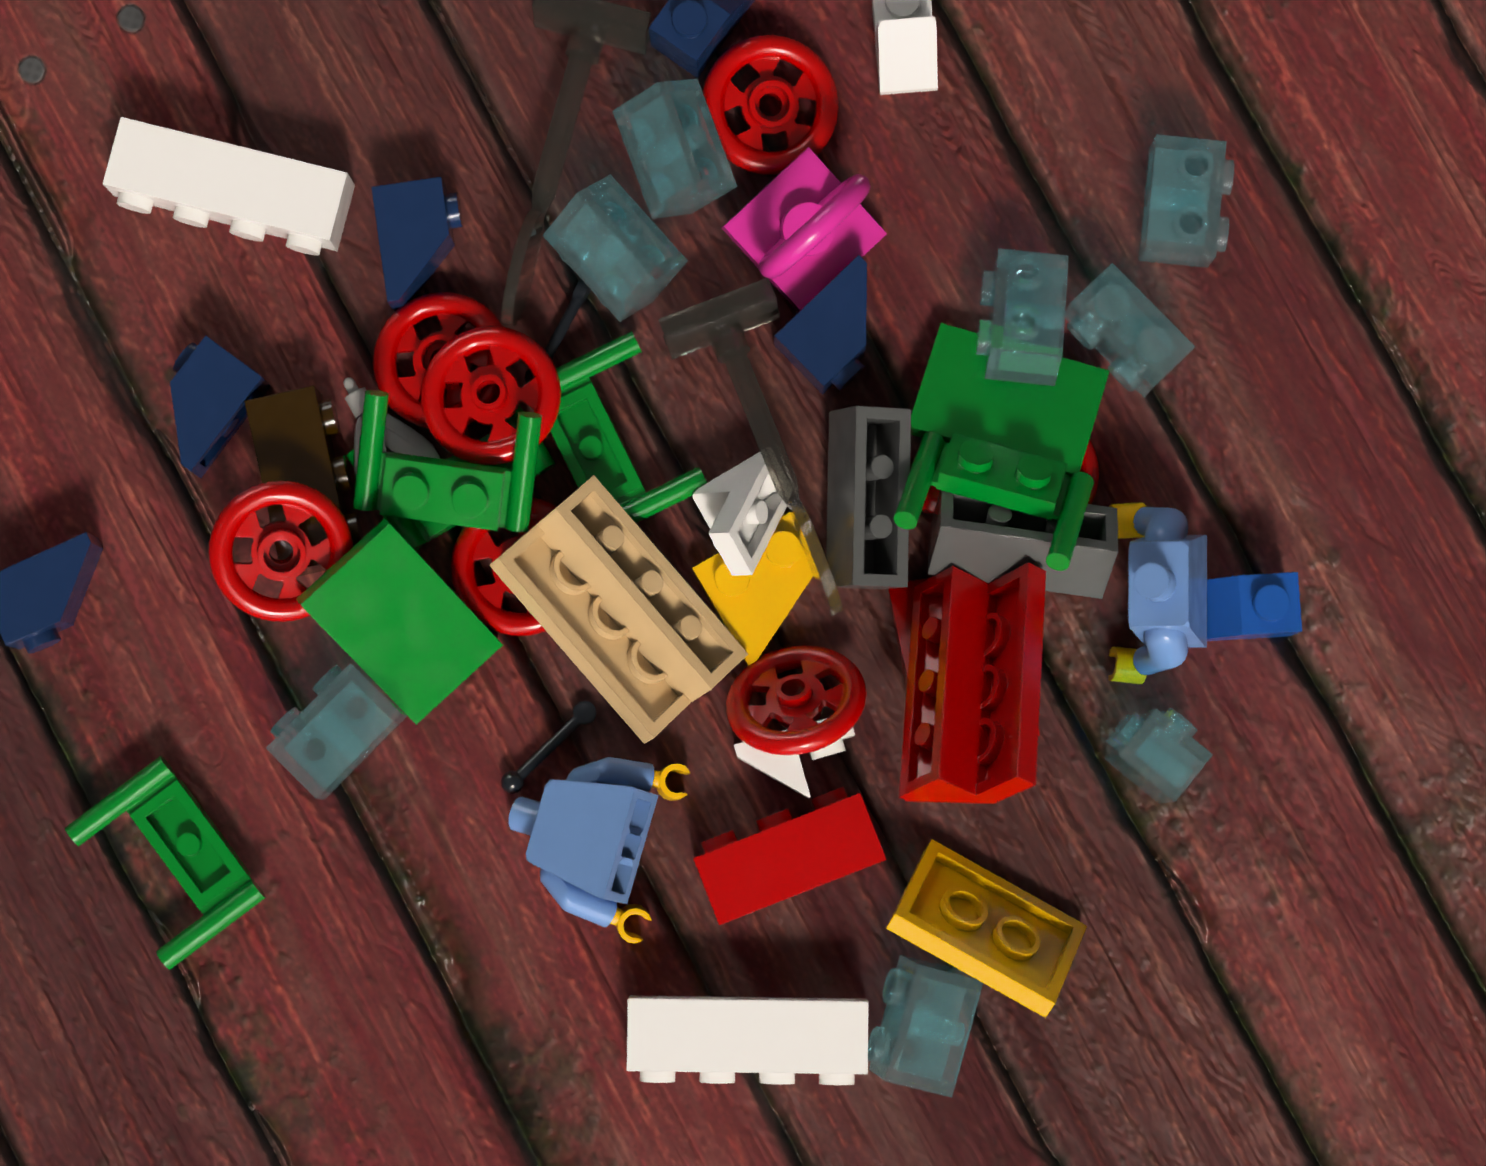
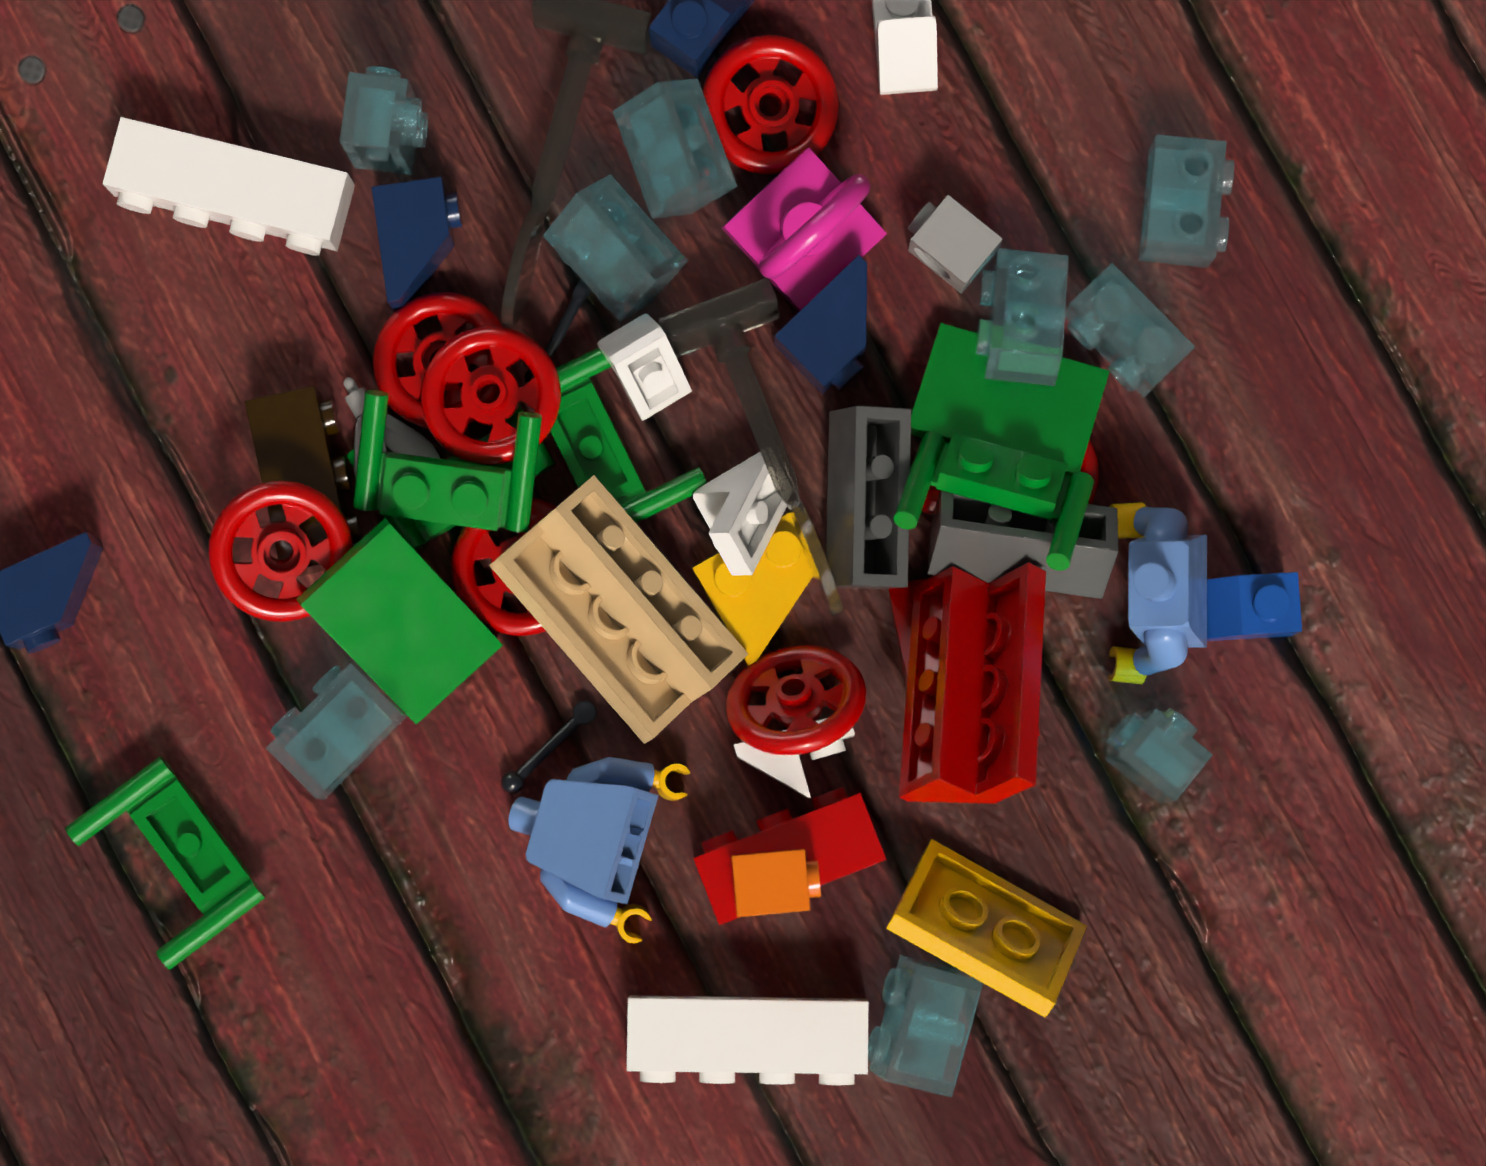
dark blue slope [170,335,271,478] -> none
none -> clear light blue brick [340,66,429,175]
none -> white slope [597,314,692,421]
none -> orange brick [732,849,821,917]
none -> light grey brick [908,195,1002,294]

